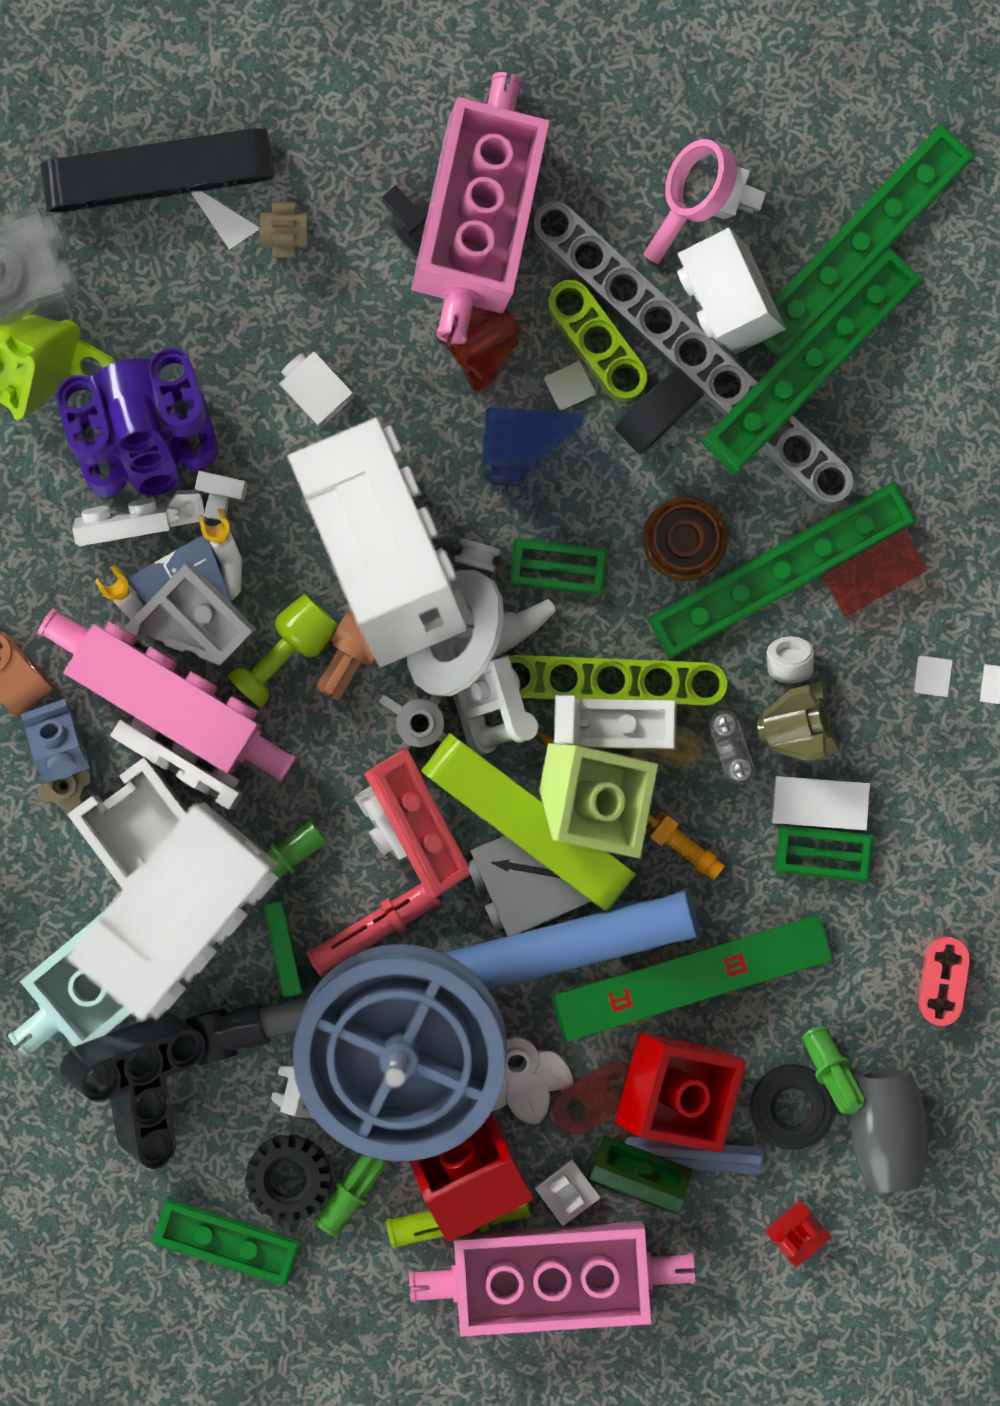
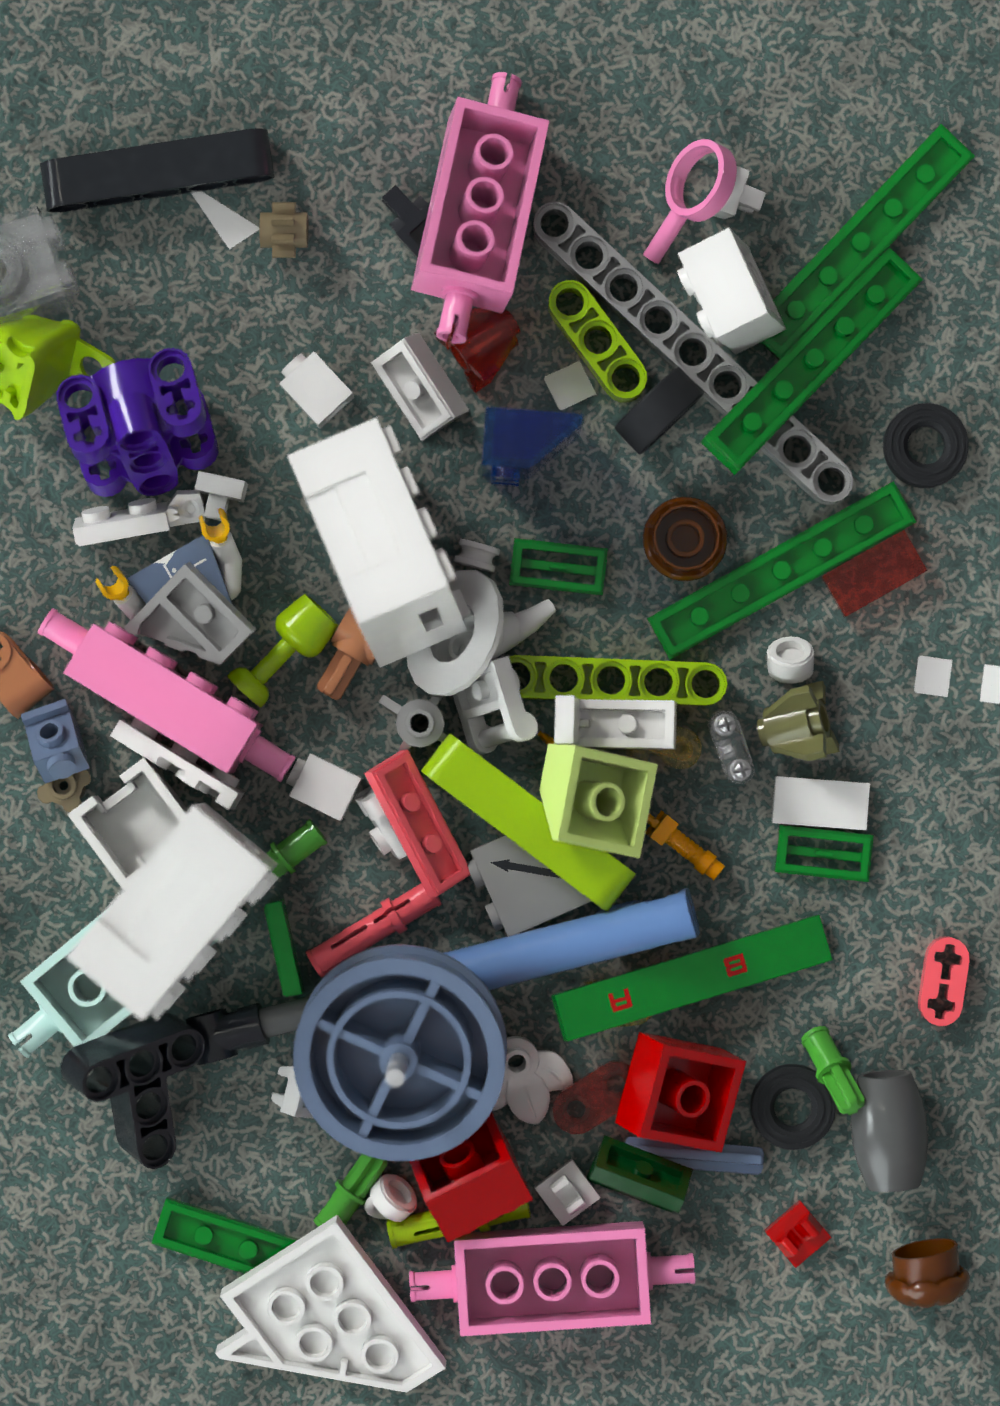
black tyre [245,1134,332,1223] -> none
none -> white wing [215,1215,447,1393]
none -> white brick [286,753,363,821]
none -> white tile [364,1174,417,1222]
none -> white slope [371,333,469,441]
none -> black tyre [883,403,969,488]
none -> reddish brown piece [884,1238,970,1308]

